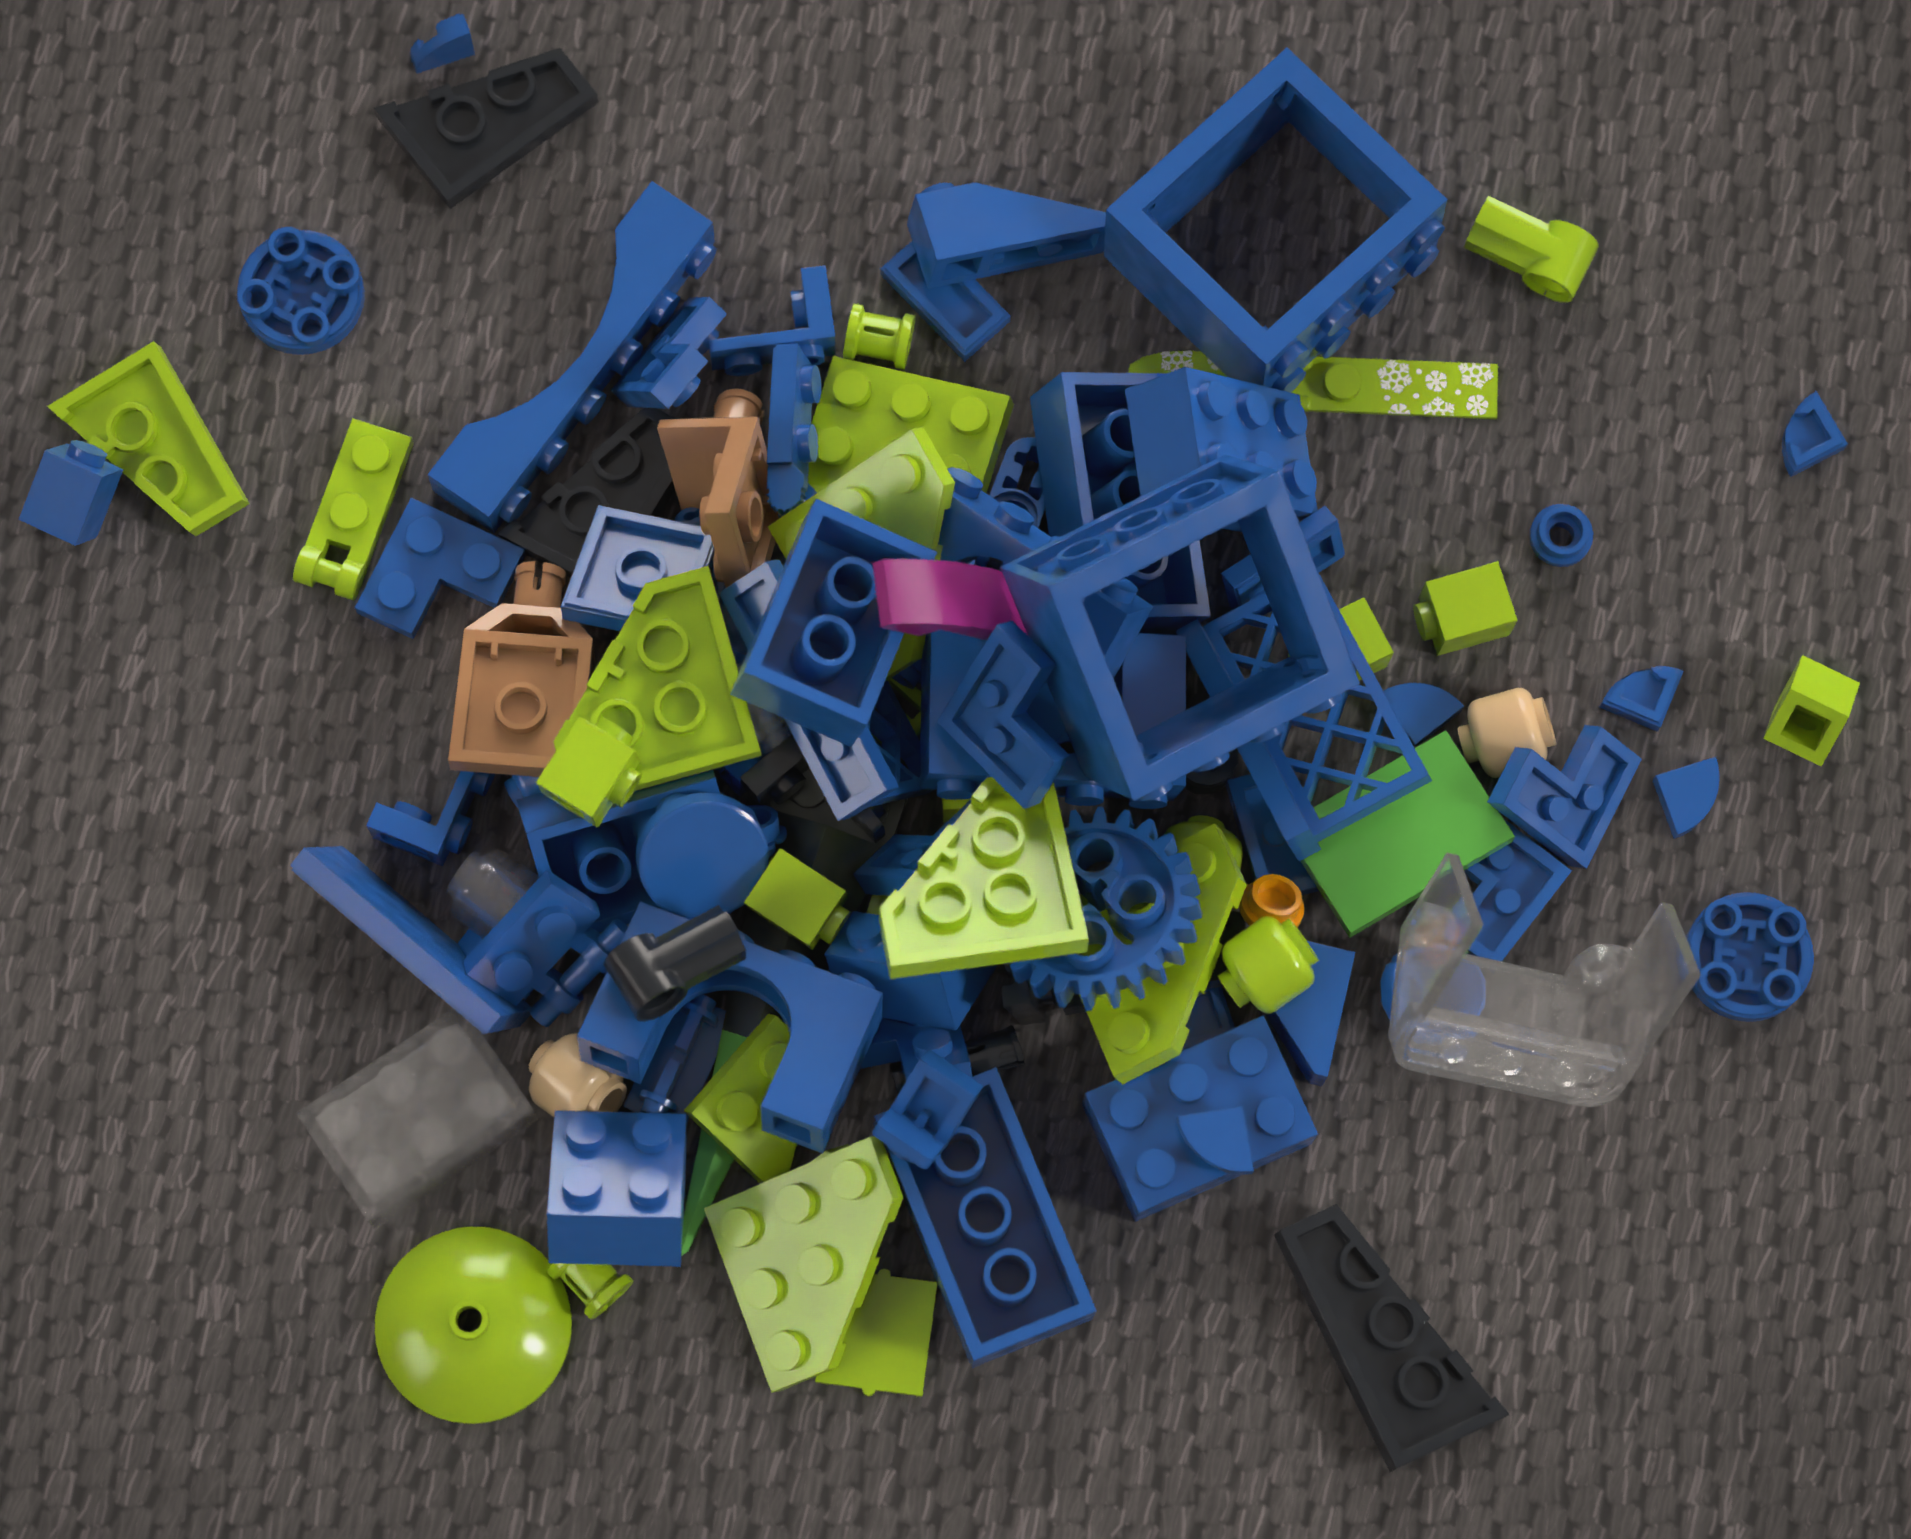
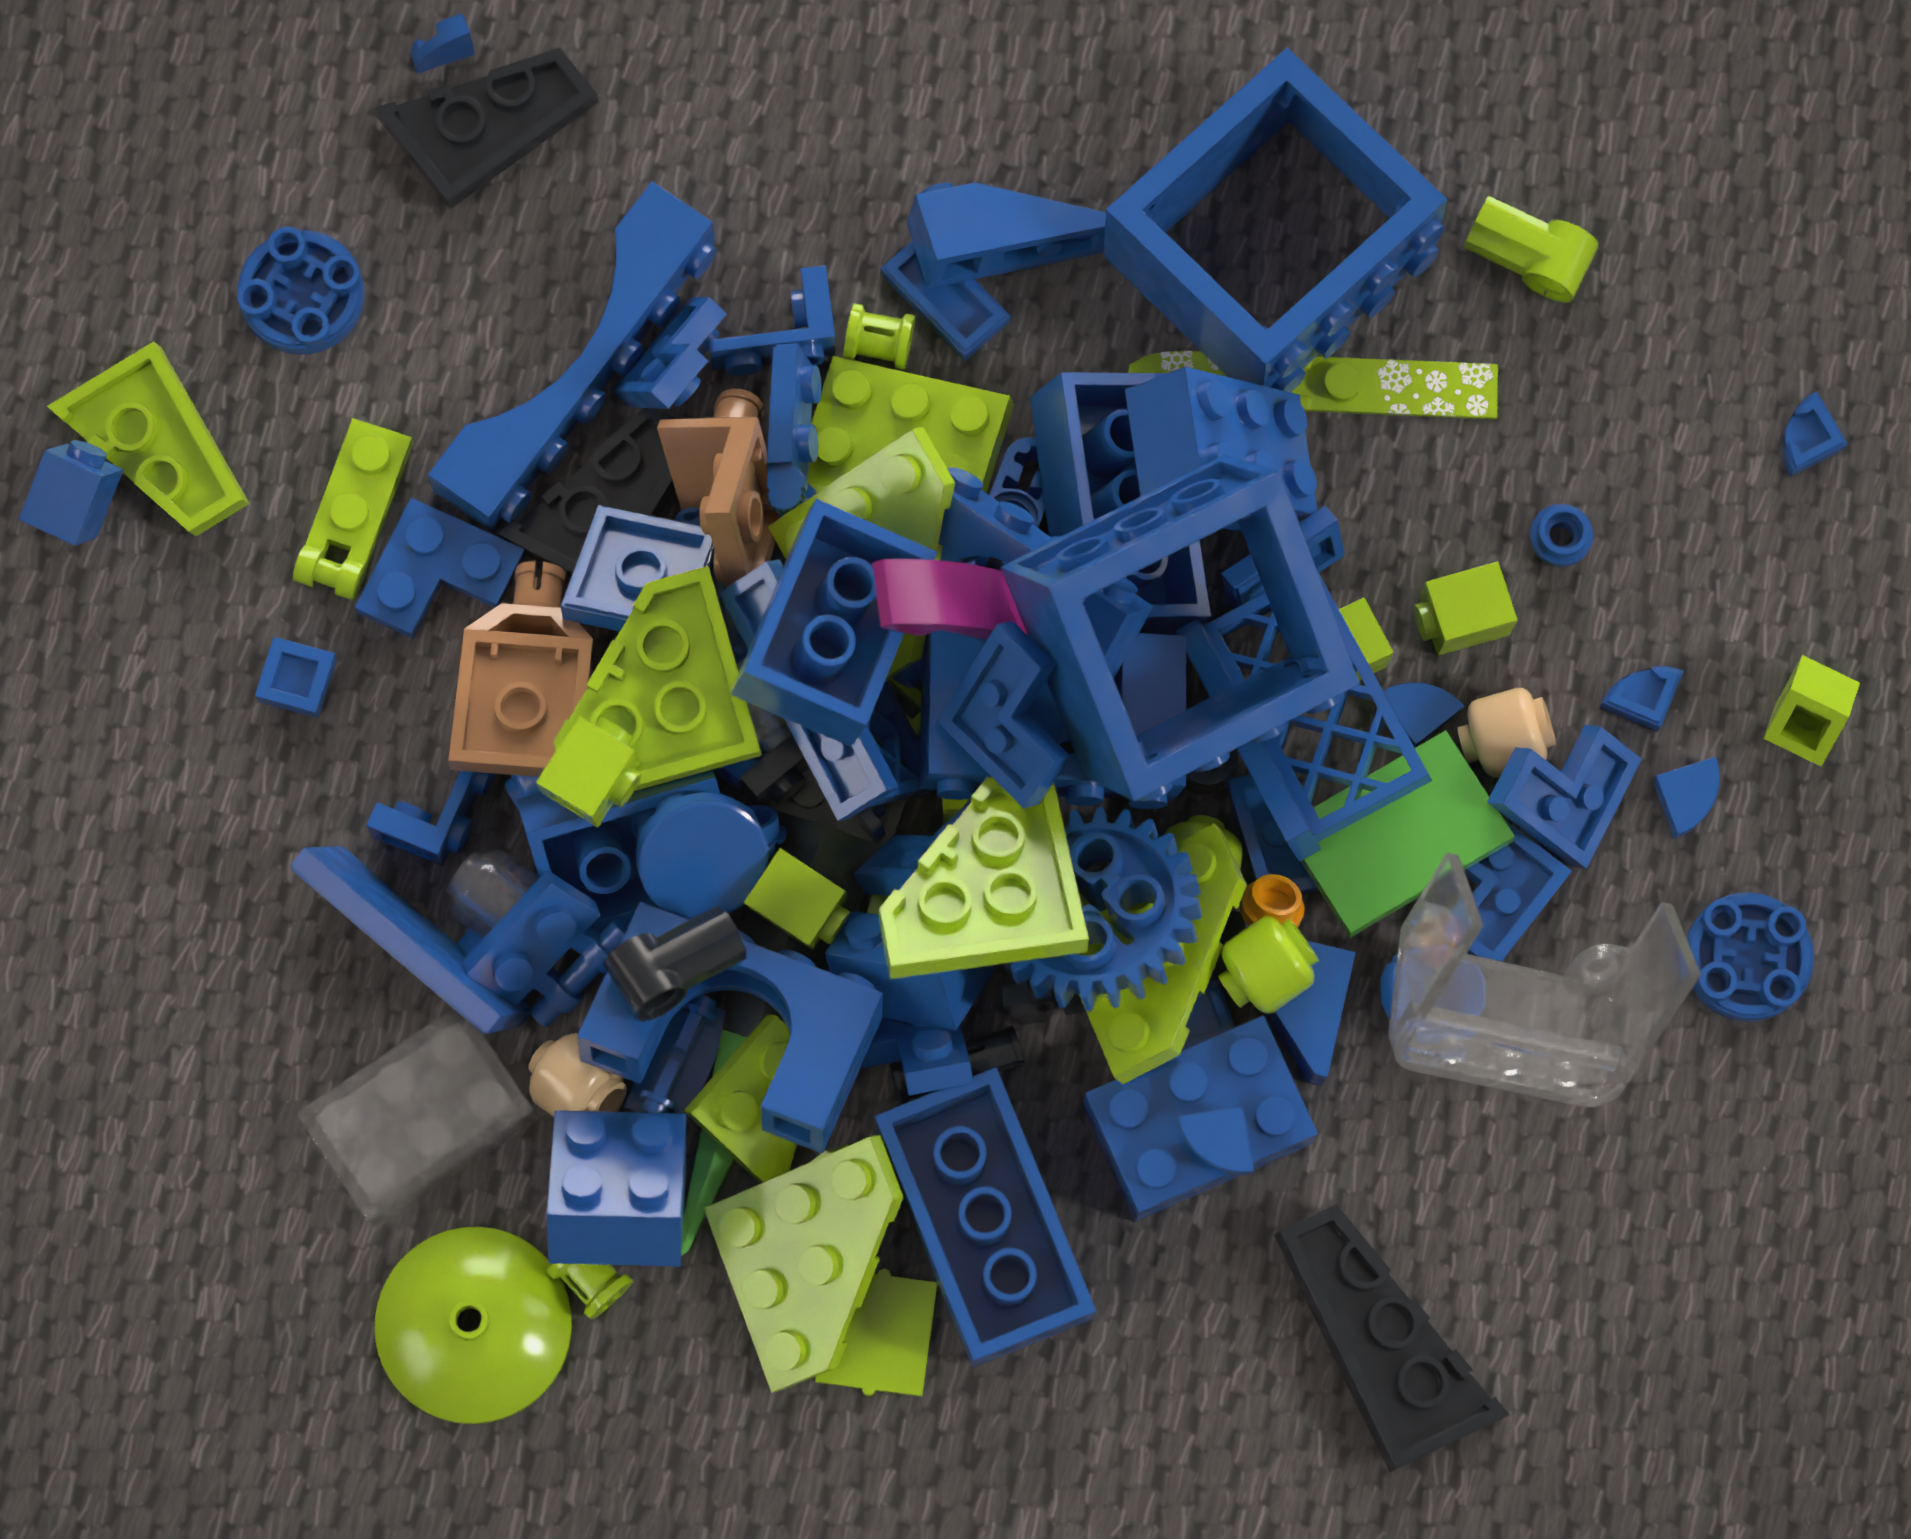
blue bracket [872,1049,984,1169] -> none
none -> blue plate [255,637,337,719]

